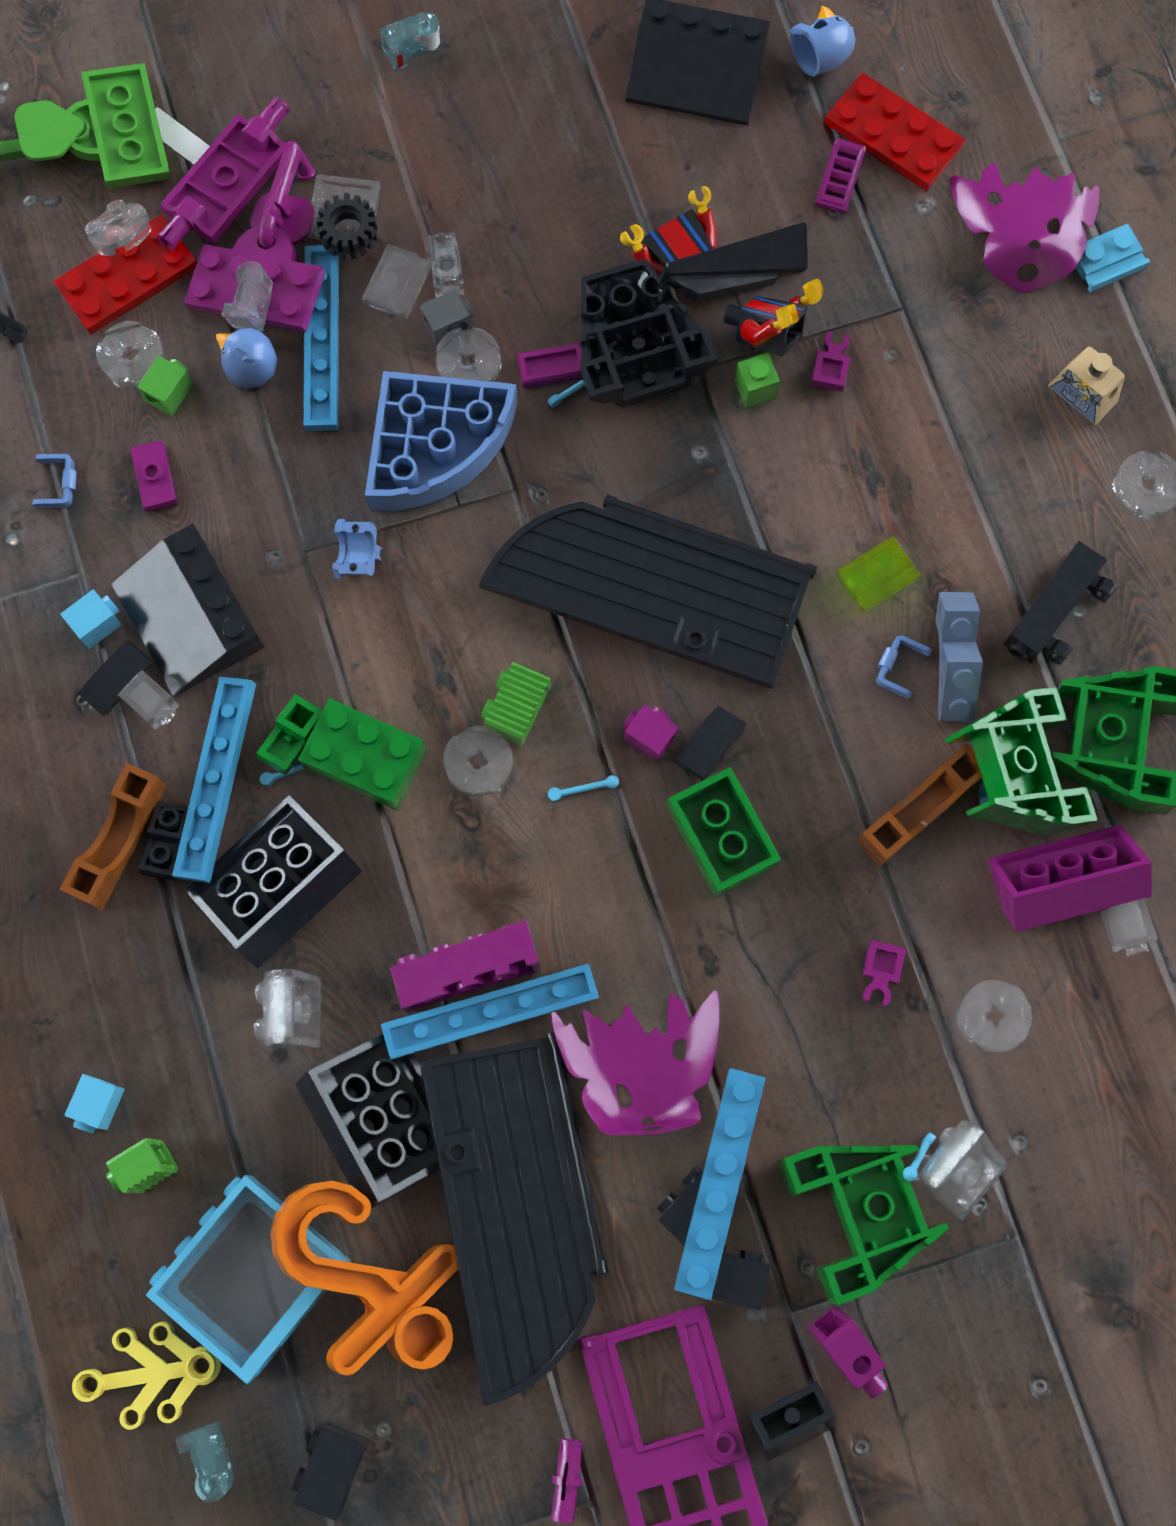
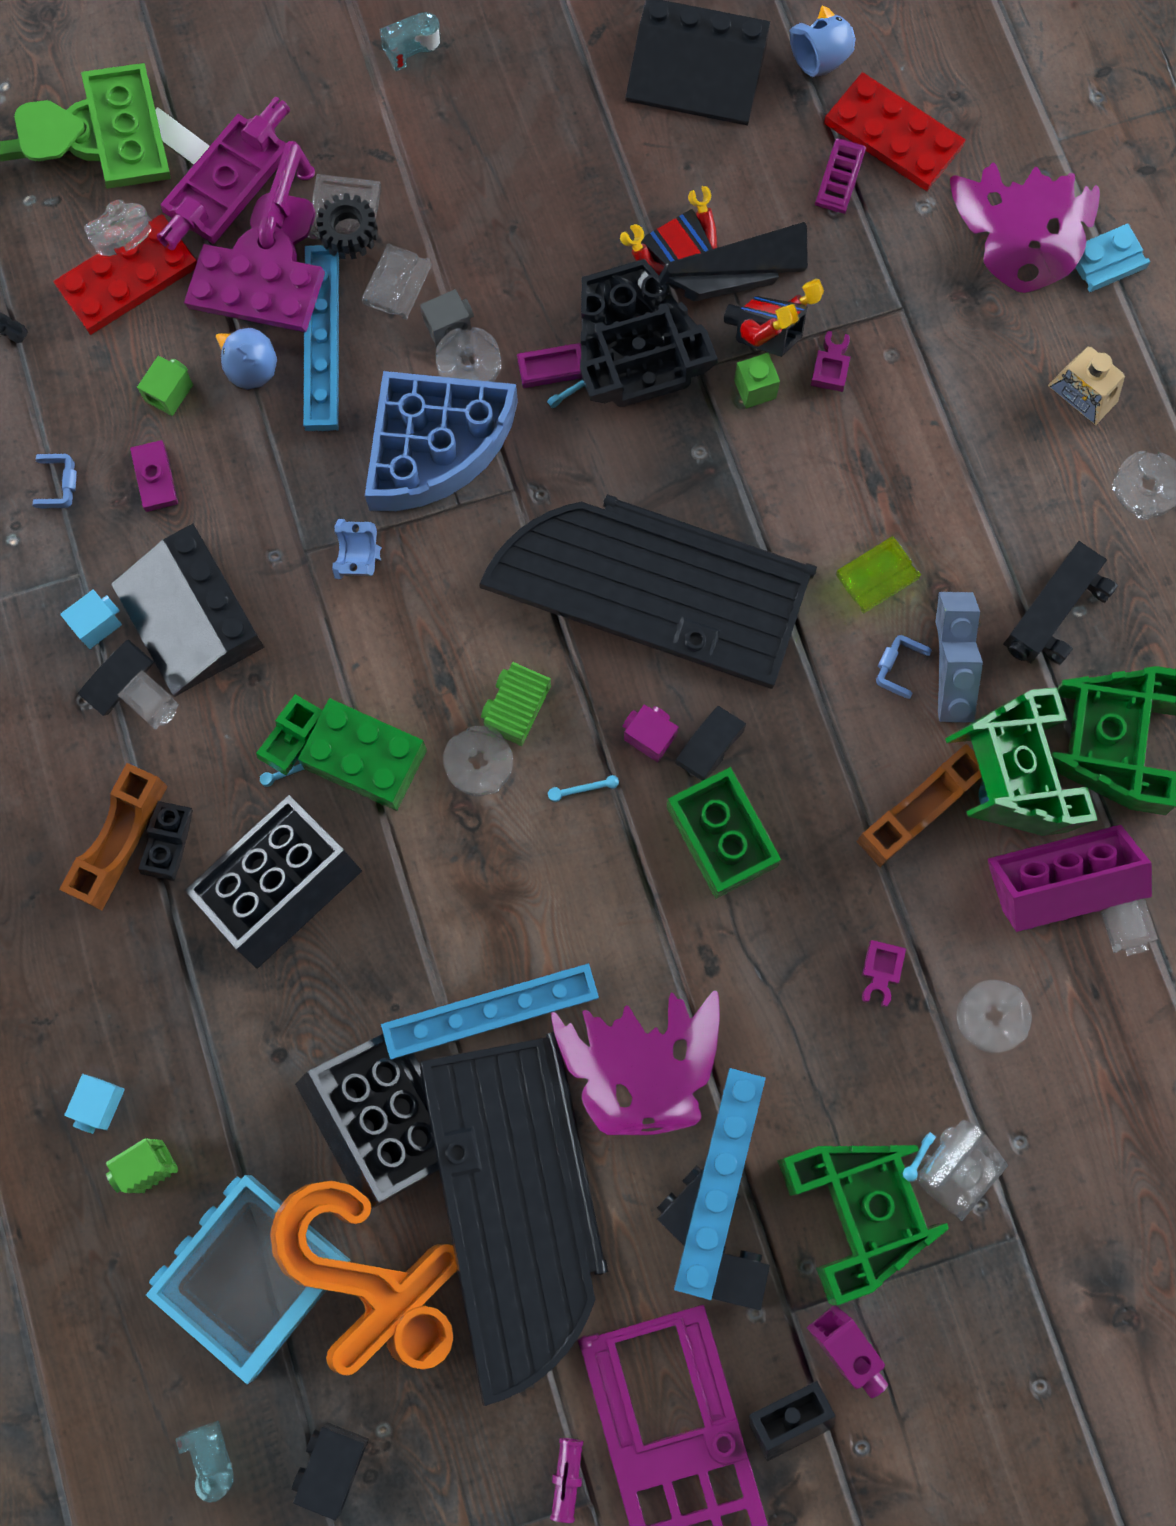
light yellow plant [72,1321,221,1430] -> none
clear plate [96,321,165,387] -> none
dark azure plate [172,676,256,883] -> none
clear leg [222,261,273,331] -> none
clear brick [254,969,321,1049] -> none
magenta wedge [390,920,541,1012] -> none
clear leg [429,231,465,297] -> none

